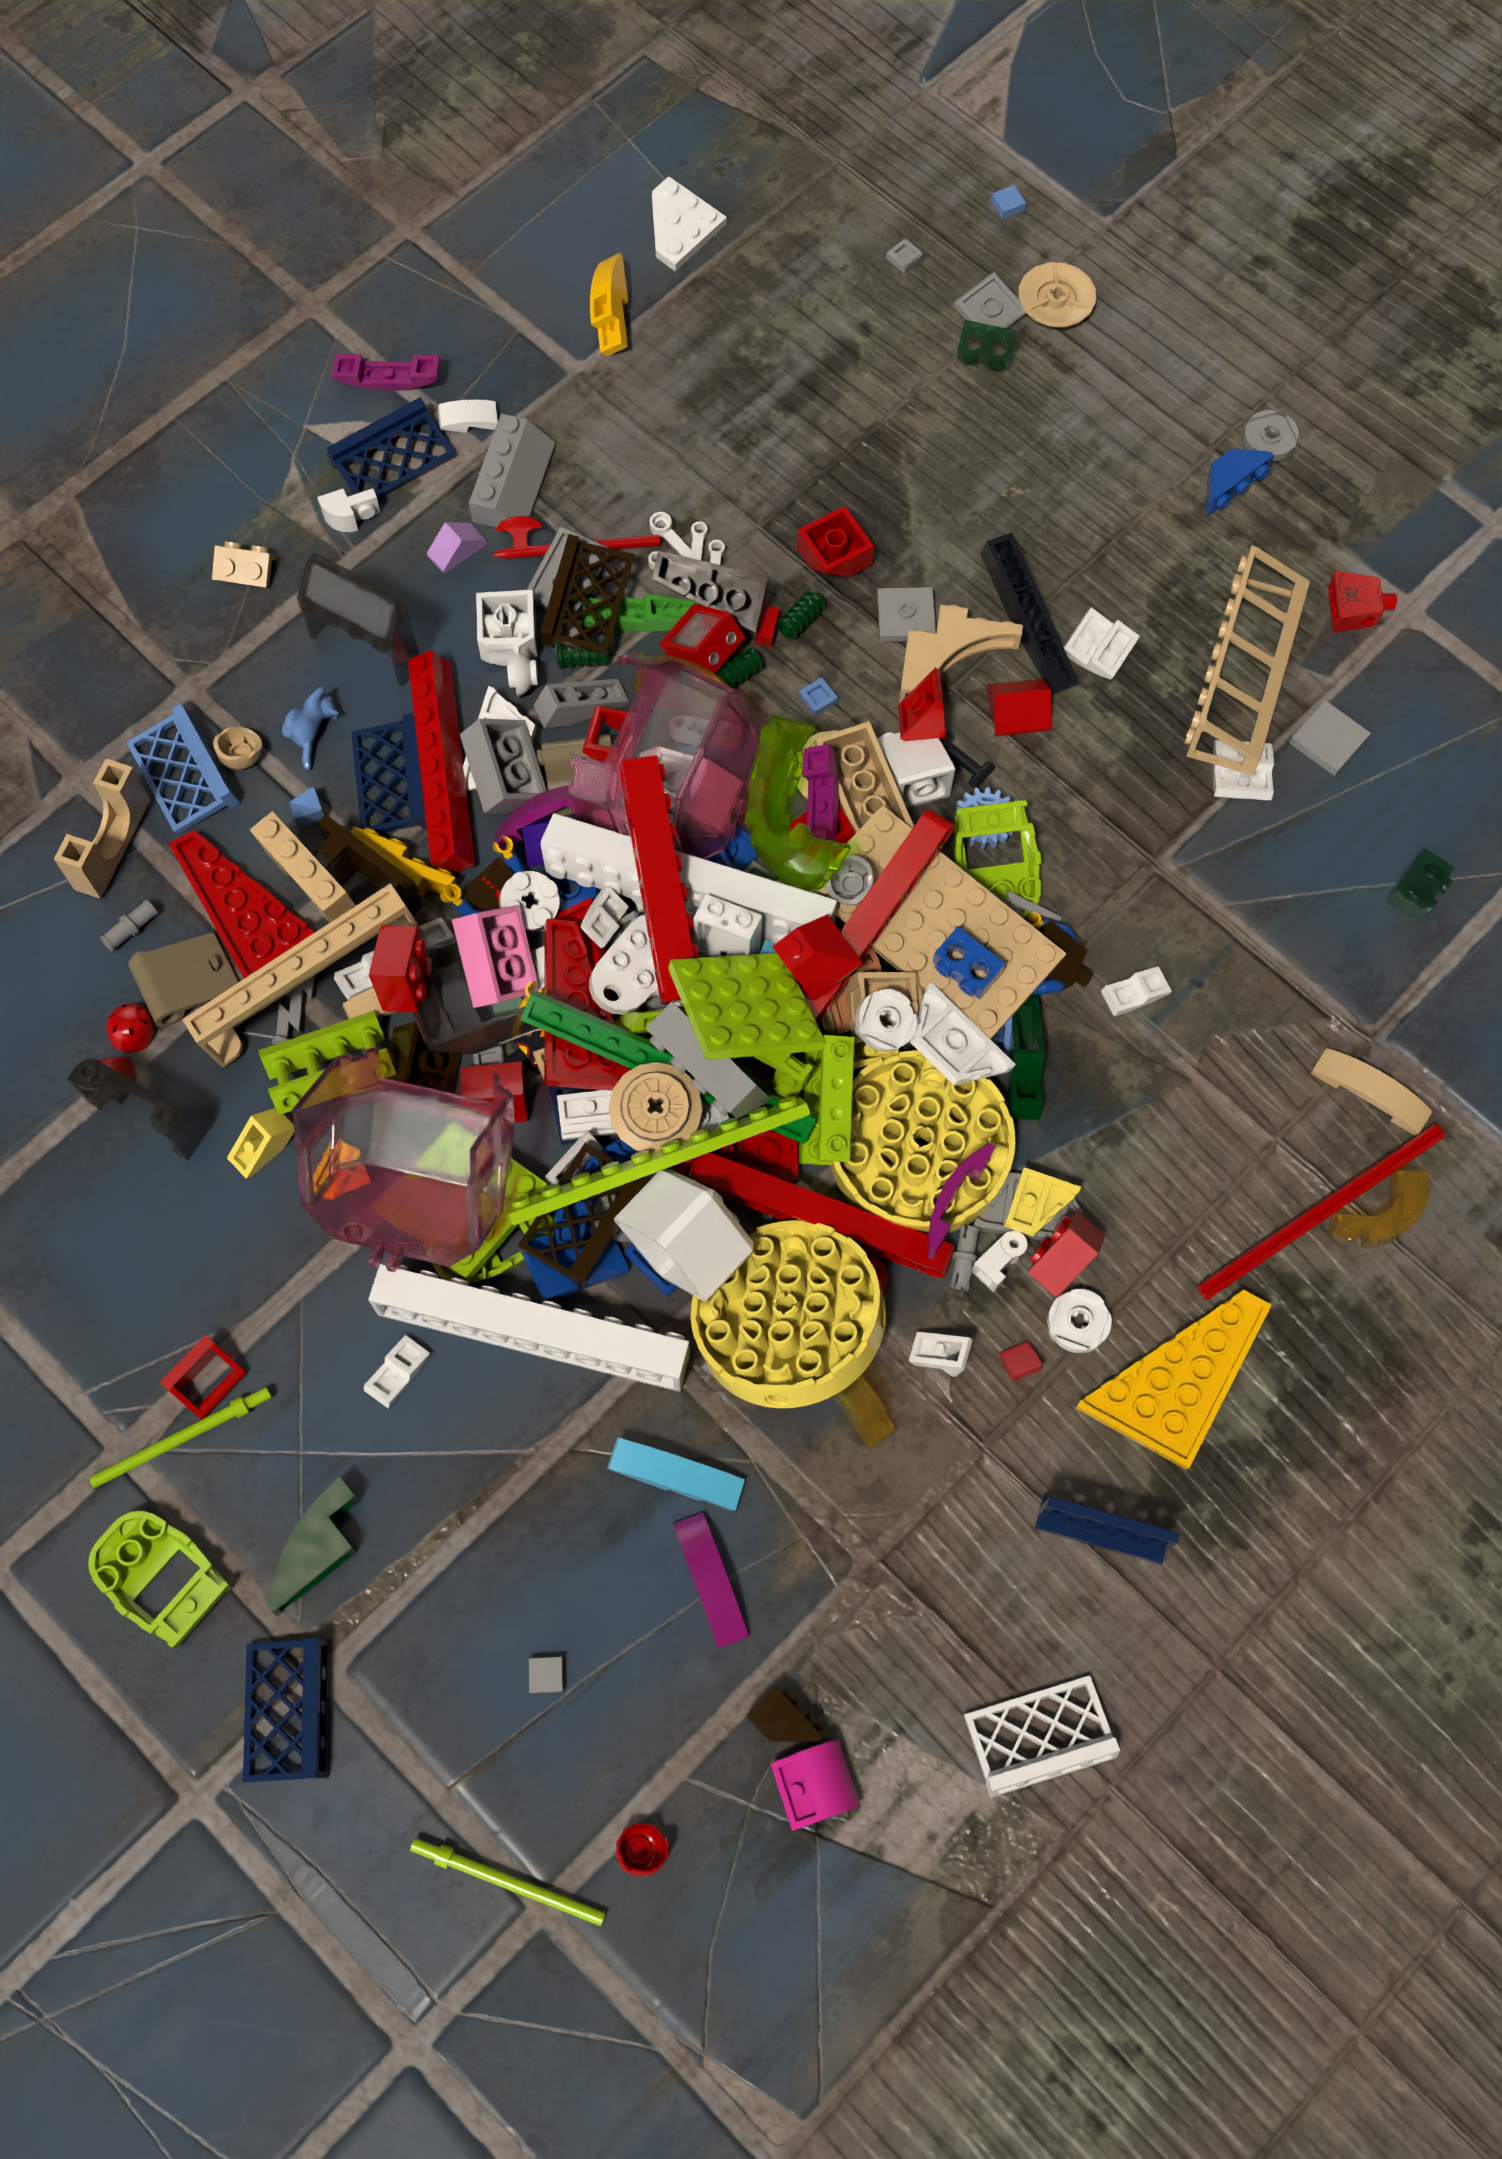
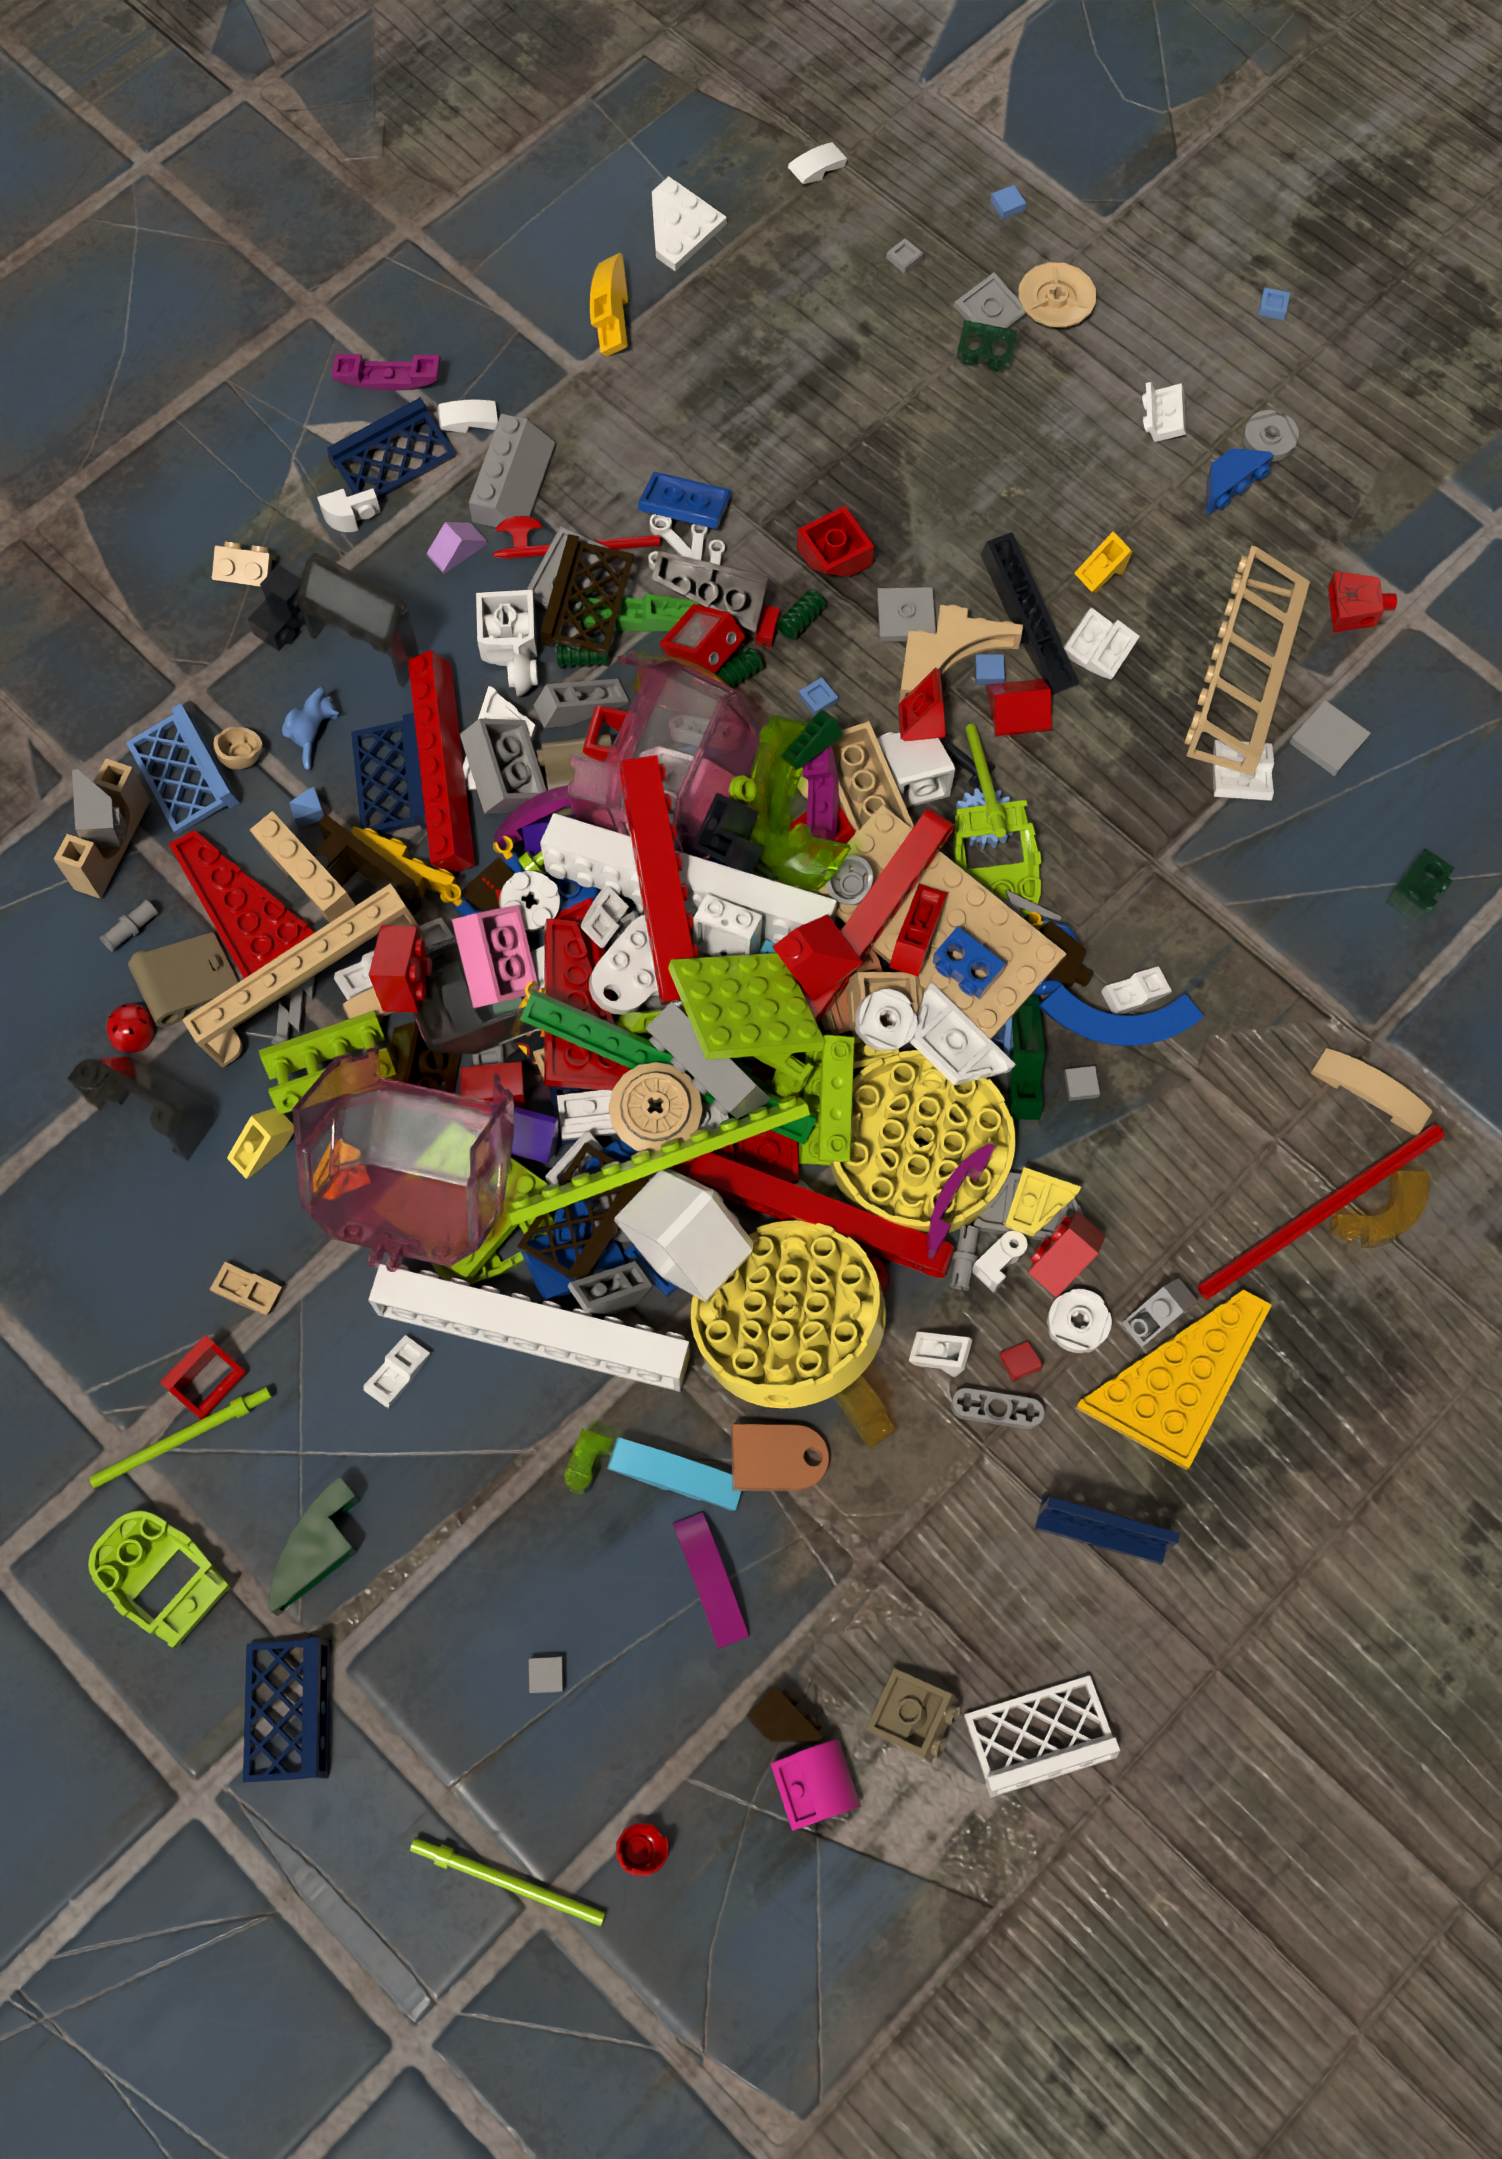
none -> light grey slope [72,769,126,848]
none -> tan slope [210,1262,282,1316]
none -> black brick [248,564,315,651]
none -> dark purple slope [488,1102,560,1163]
none -> lime tile [519,850,546,875]
none -> clear neon green leg [564,1428,613,1494]
none -> light grey slope [568,1261,652,1315]
none -> blue tile [638,472,732,529]
none -> black brick [692,792,764,874]
none -> lime plate [729,775,756,805]
none -> nougat tile [731,1424,829,1491]
none -> dark green slope [781,710,843,770]
none -> white slope [788,142,847,184]
none -> dark tan plate [866,1668,960,1763]
none -> red slope [889,884,947,977]
none -> light grey beam [951,1388,1044,1430]
none -> lime bar [965,724,1006,838]
none -> medium blue tile [974,654,1005,685]
none -> blue tile [1038,985,1204,1046]
none -> light grey tile [1064,1066,1100,1101]
none -> yellow slope [1074,531,1133,594]
none -> light grey slope [1122,1278,1199,1348]
none -> white bracket [1142,382,1186,442]
none -> medium blue tile [1258,287,1290,320]

